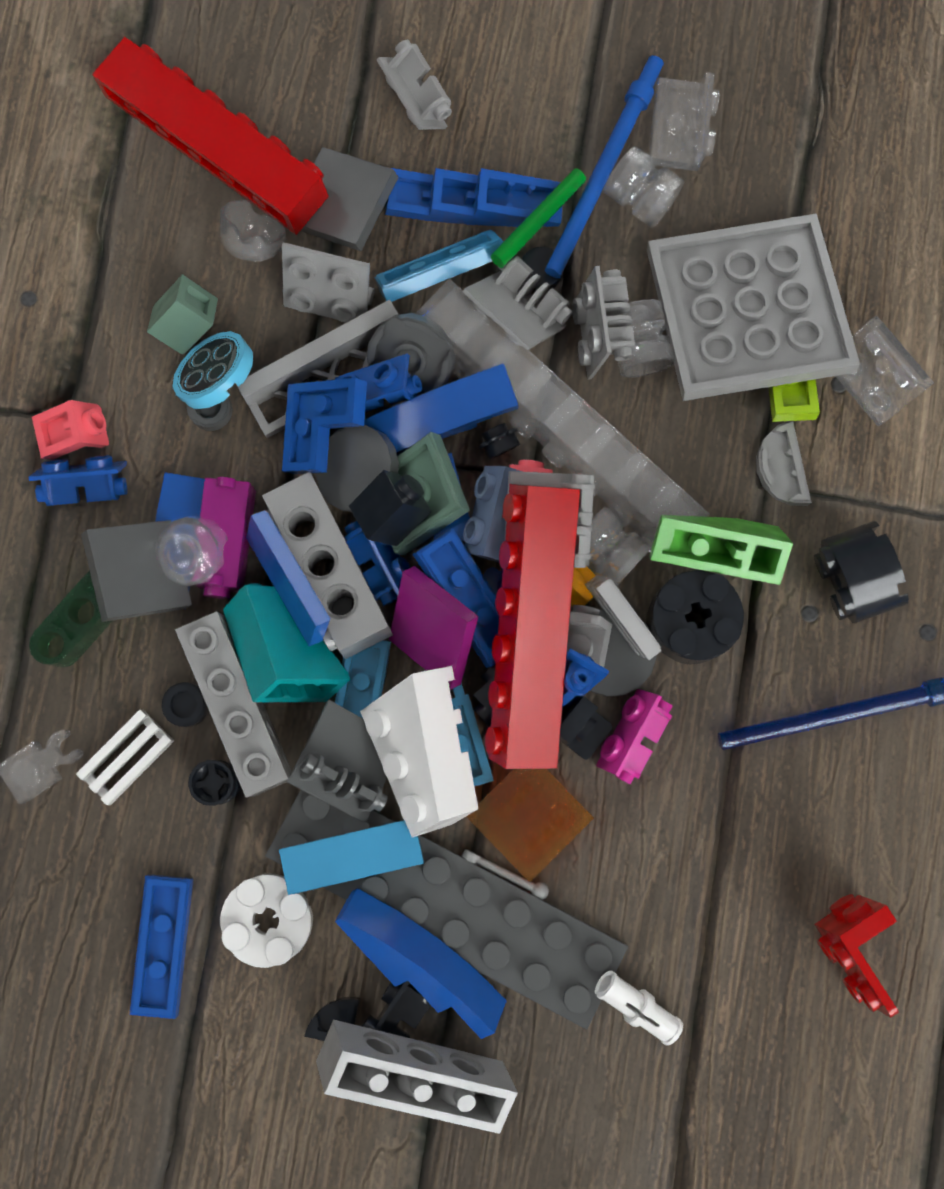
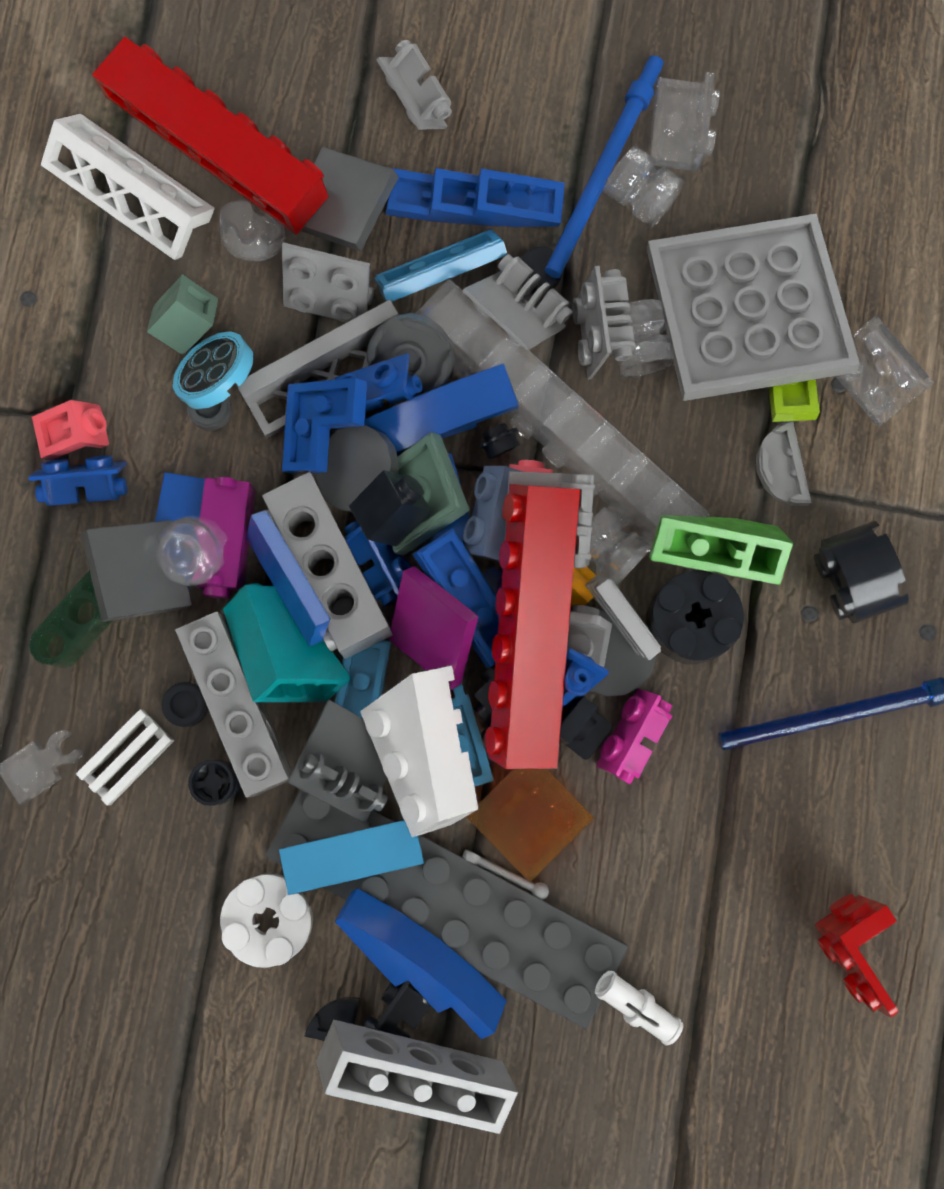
blue tile [130,874,193,1019] -> none
green bar [491,168,586,268] -> none
none -> white fence [41,114,215,260]

